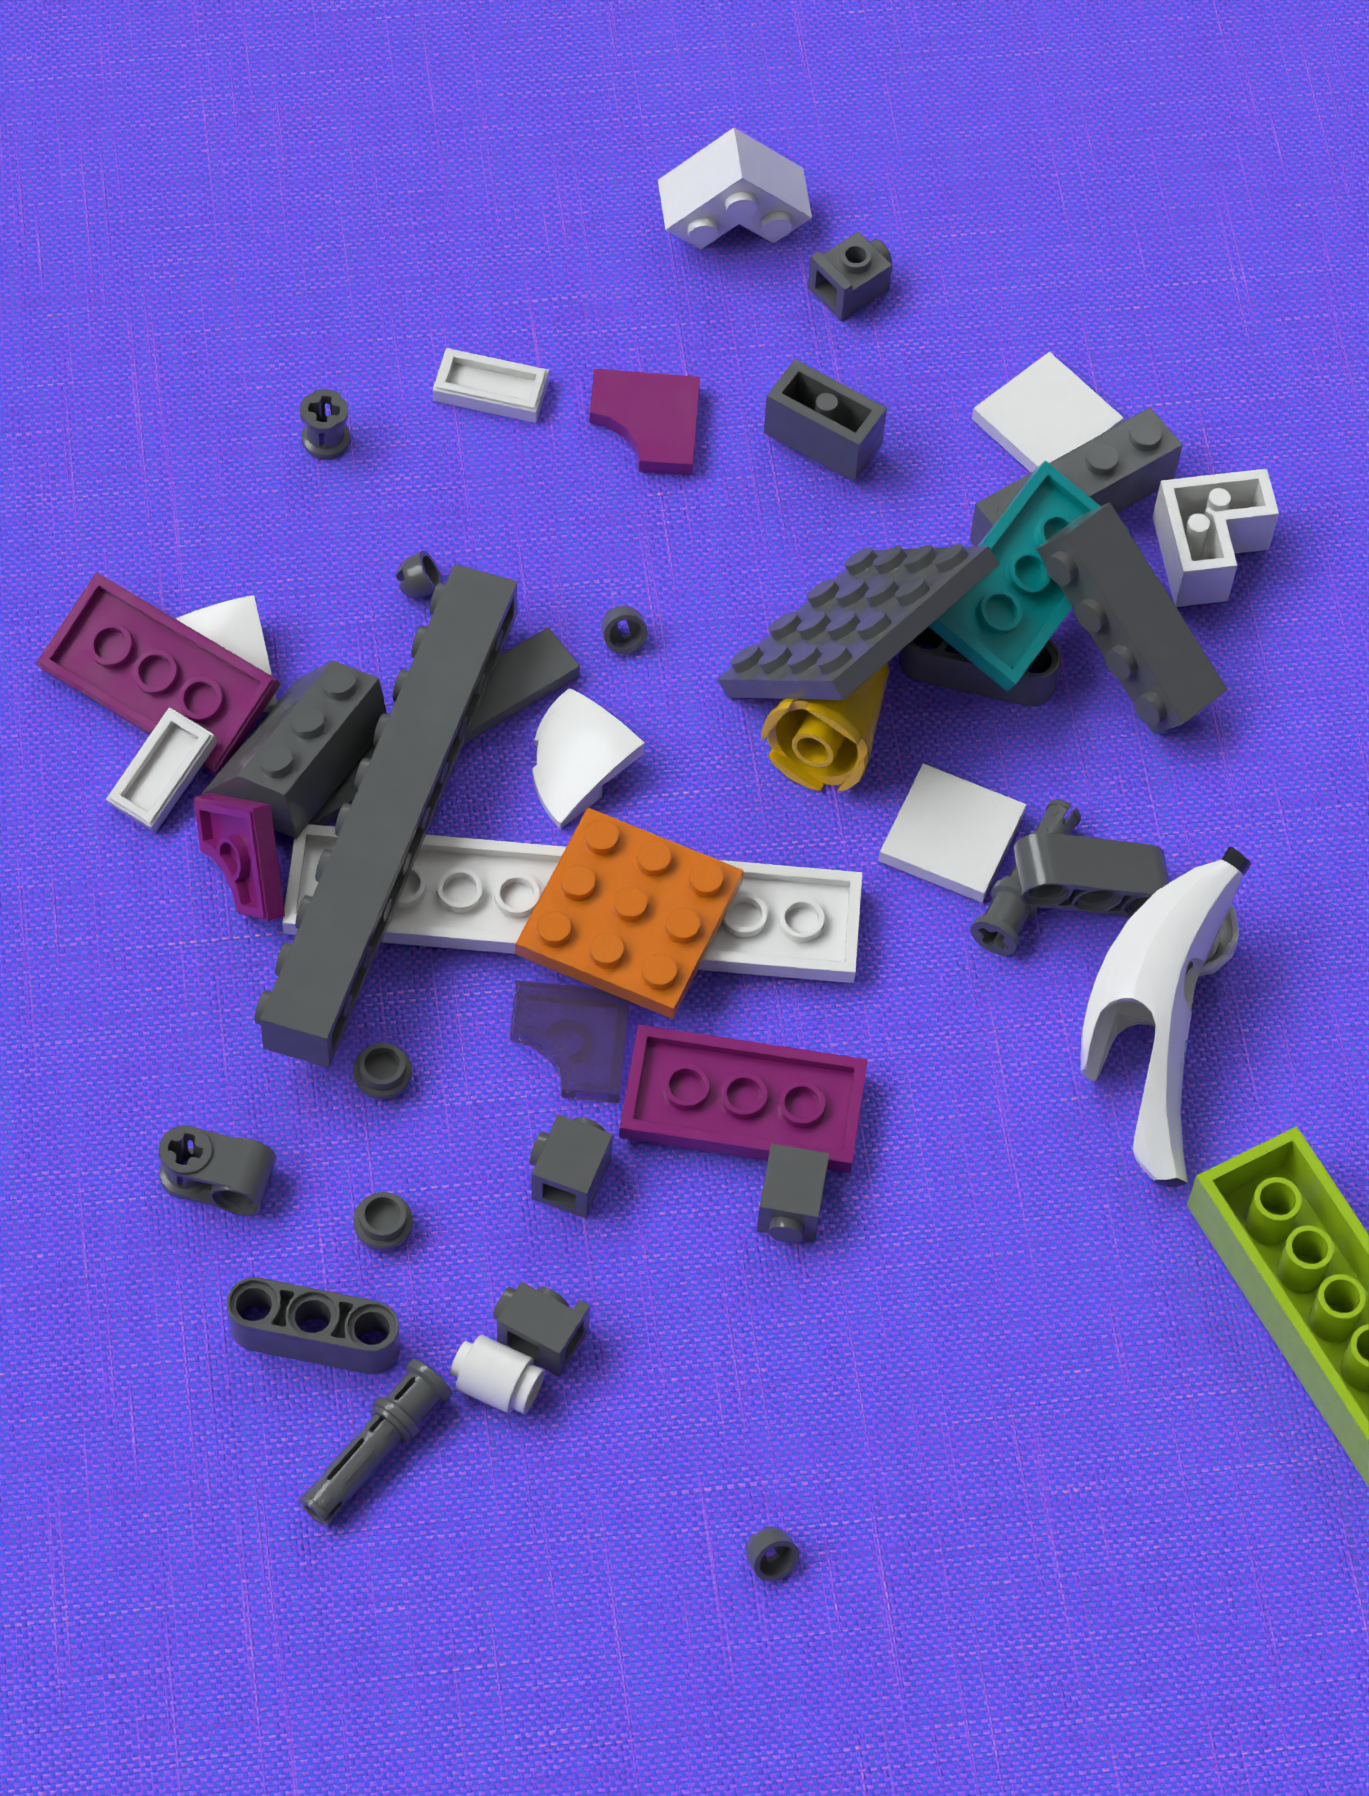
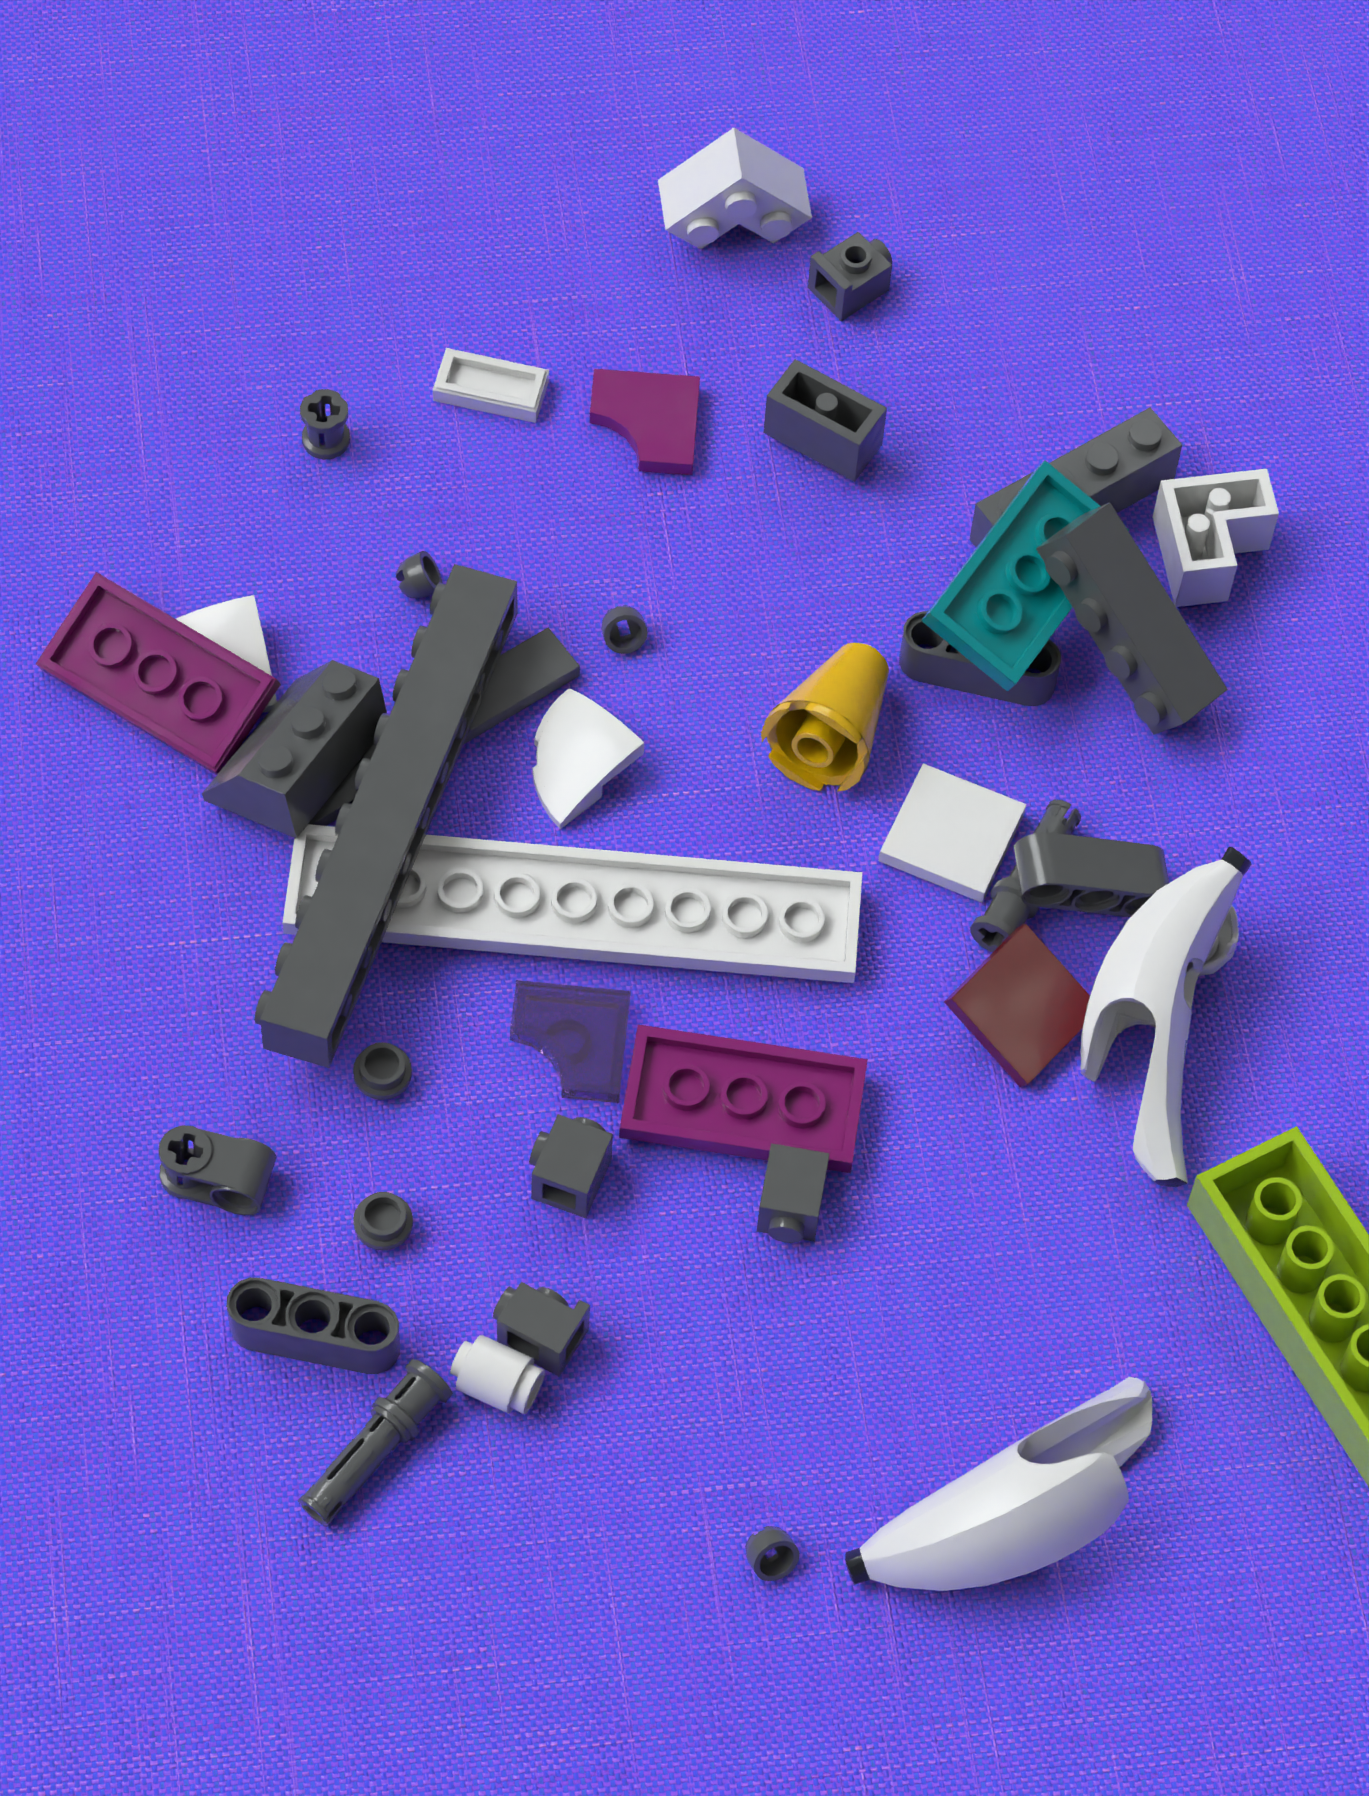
white tile [106,707,219,833] -> none
magenta tile [194,793,285,921] -> none
orange plate [515,807,744,1019] -> none
dark grey plate [717,544,999,700] -> none
white tile [972,352,1124,473] -> none
none -> white piece [845,1377,1152,1591]
none -> dark red tile [944,924,1090,1087]

